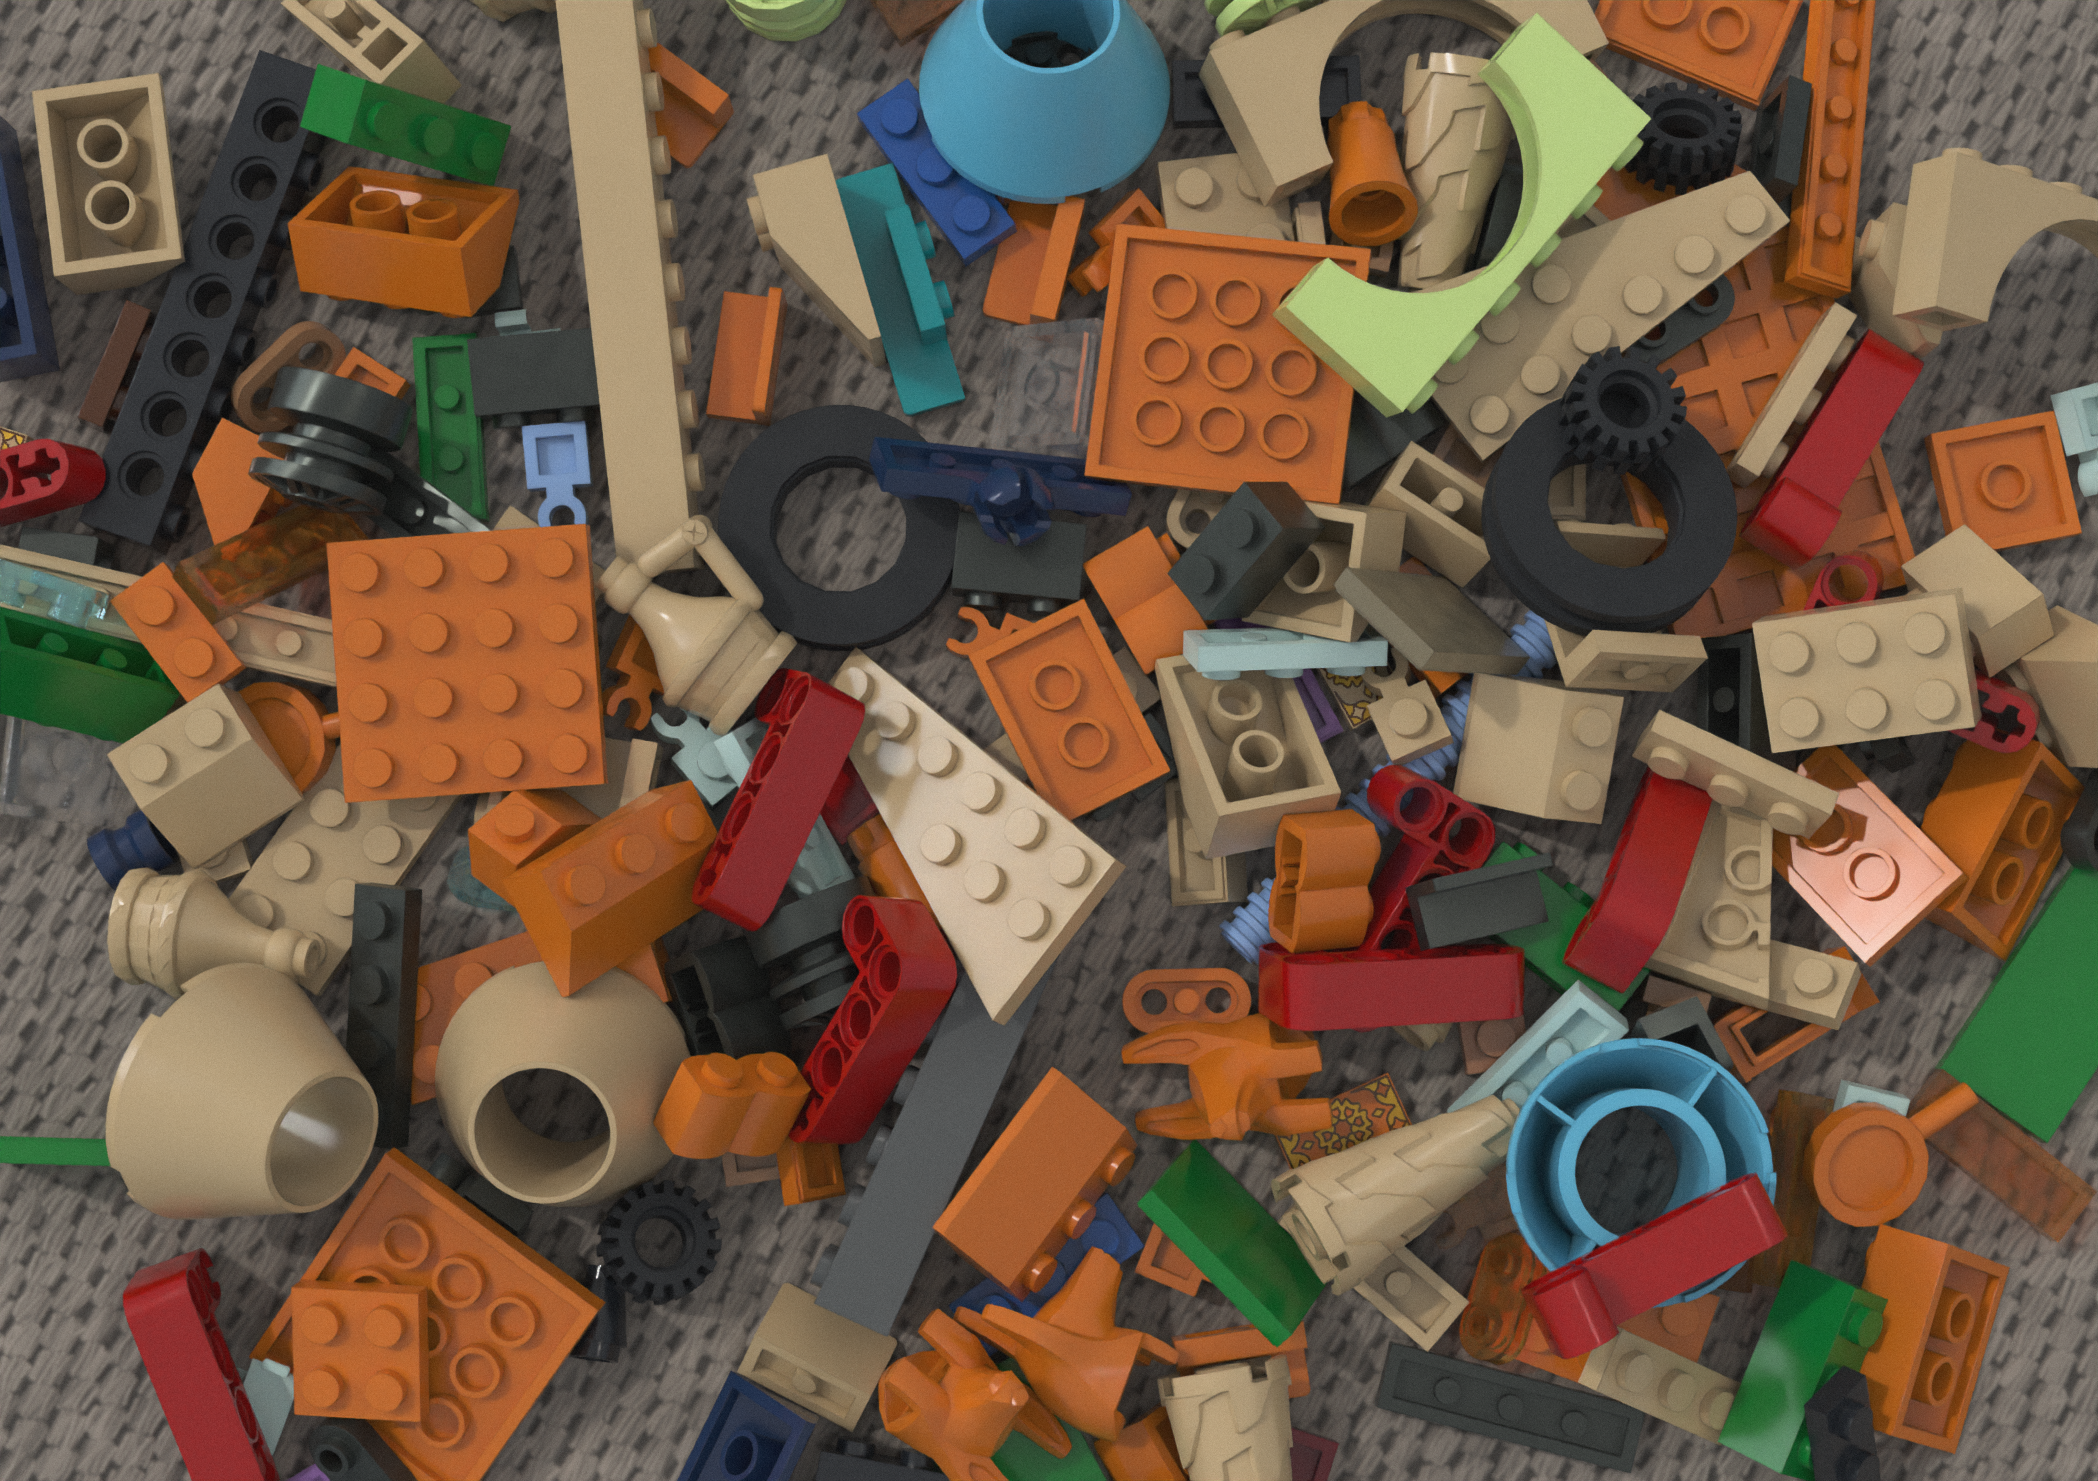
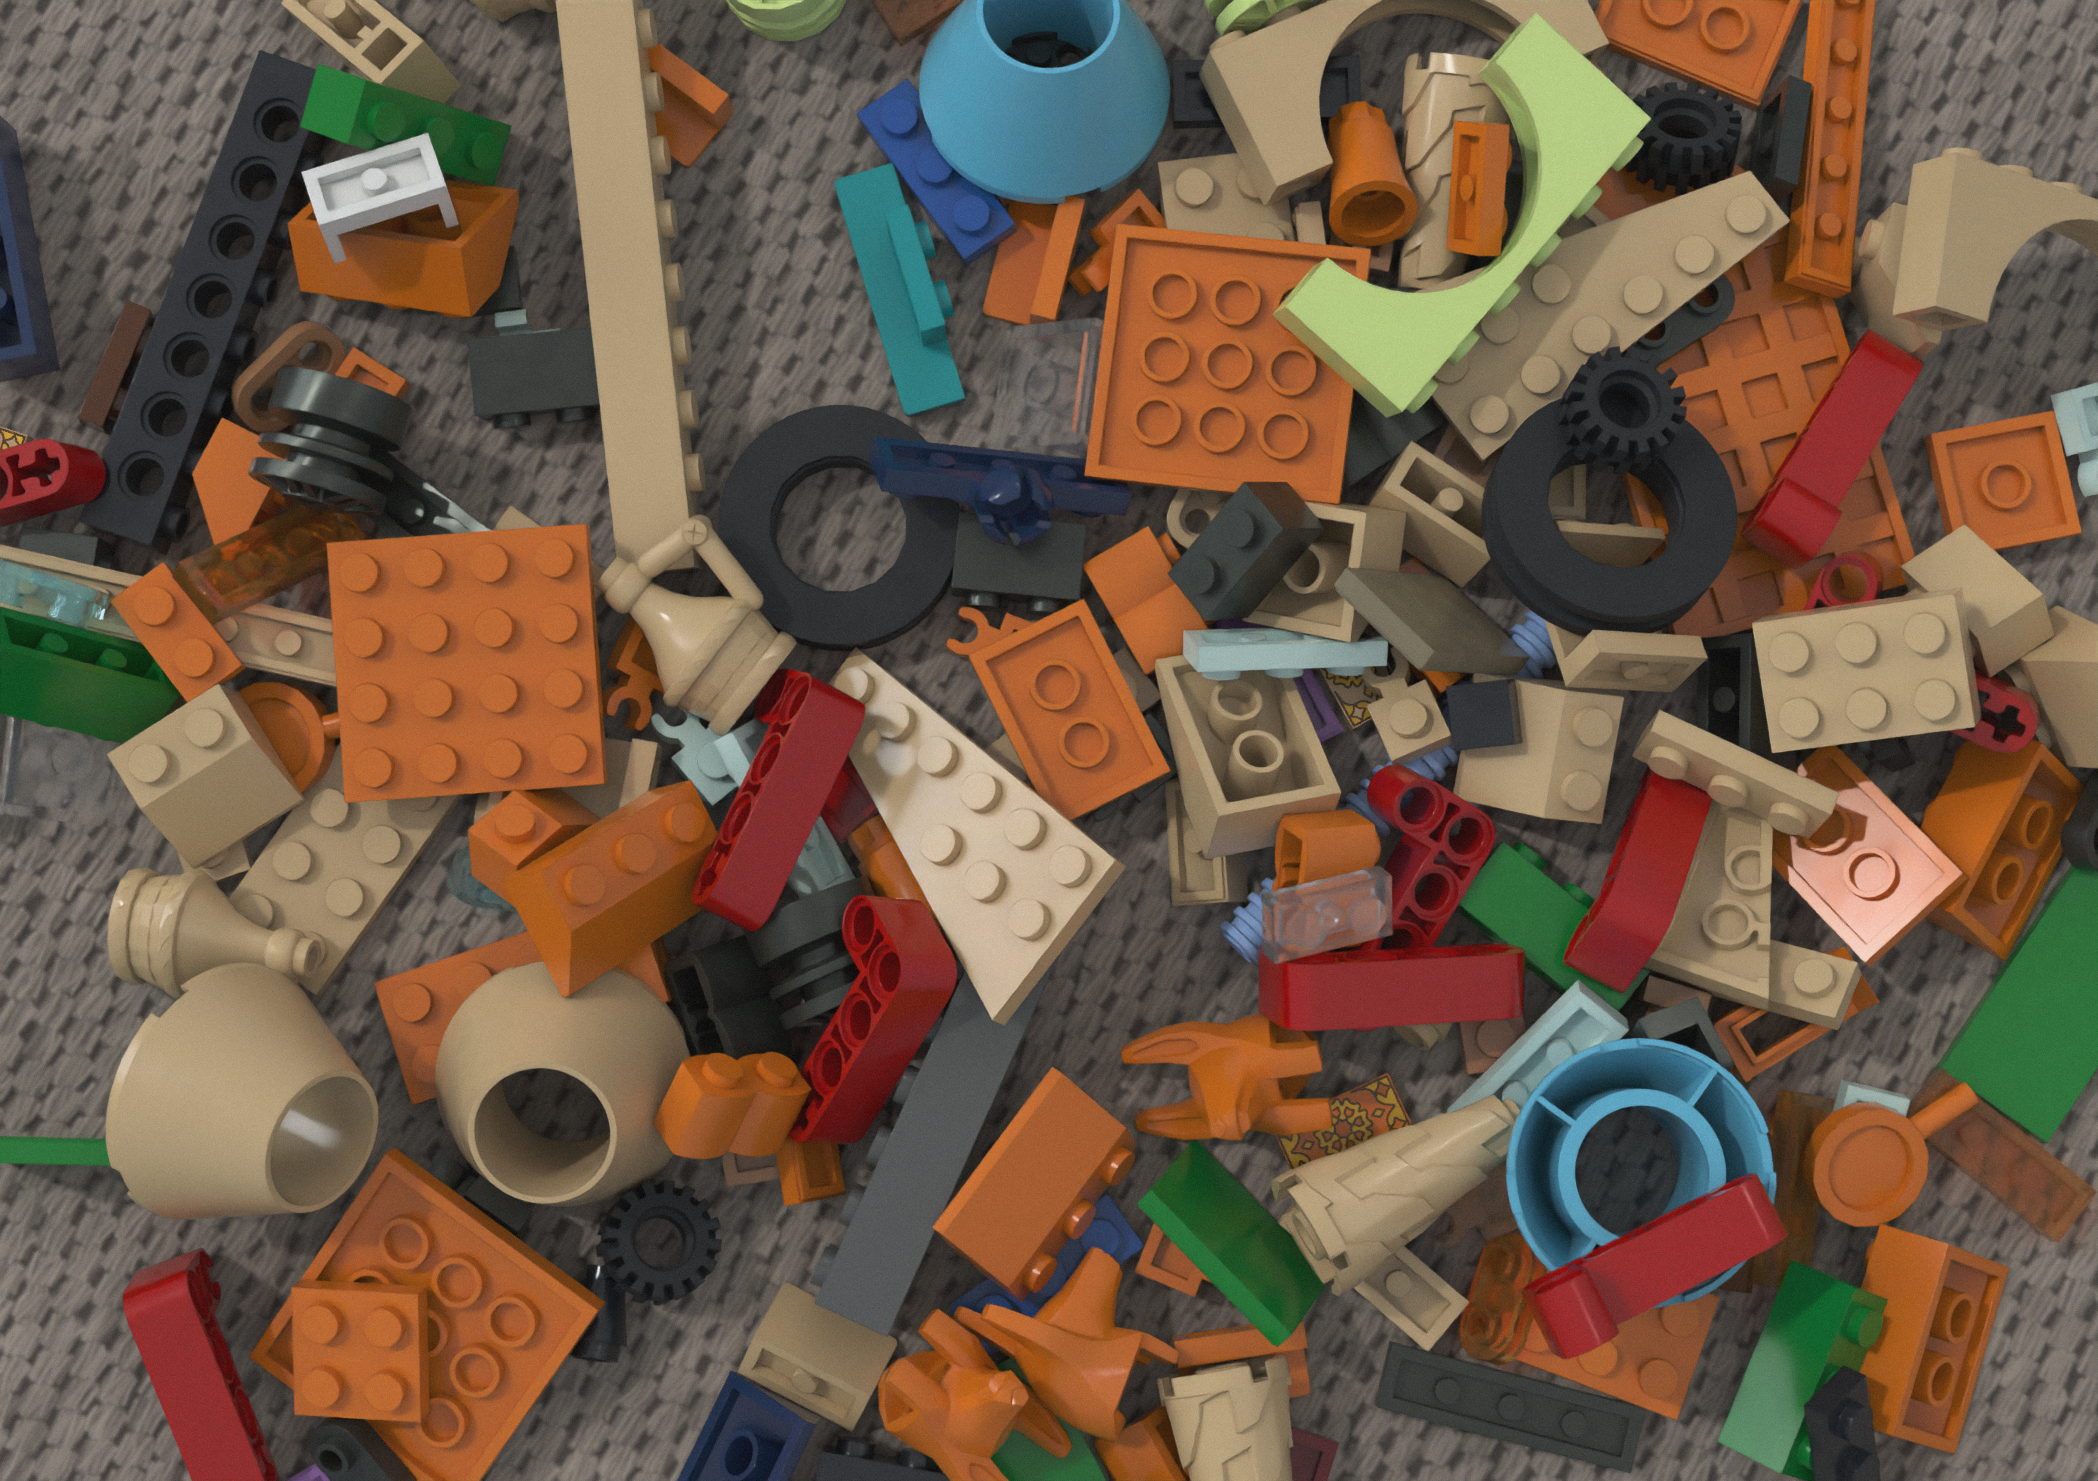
tan slope [32,73,185,295] -> none
dark blue wheel [87,809,178,892] -> none
light aqua piece [237,1358,294,1456] -> none
pearl dark grey plate [346,882,422,1150] -> none
green tile [412,333,489,522] -> none
light blue plate [522,420,593,527] -> none
orange panel [706,287,788,426] -> none
tan slope [746,154,887,367] -> none
orange plate [1122,968,1251,1034] -> none
pearl dark grey panel [1405,852,1555,951] -> none
tan plate [1578,1327,1741,1446] -> none
tan plate [1726,302,1857,488] -> none
none -> white panel [301,133,459,264]
none -> clear plate [1261,866,1393,964]
none -> orange plate [1446,120,1512,256]
none -> black tile [1446,678,1523,751]

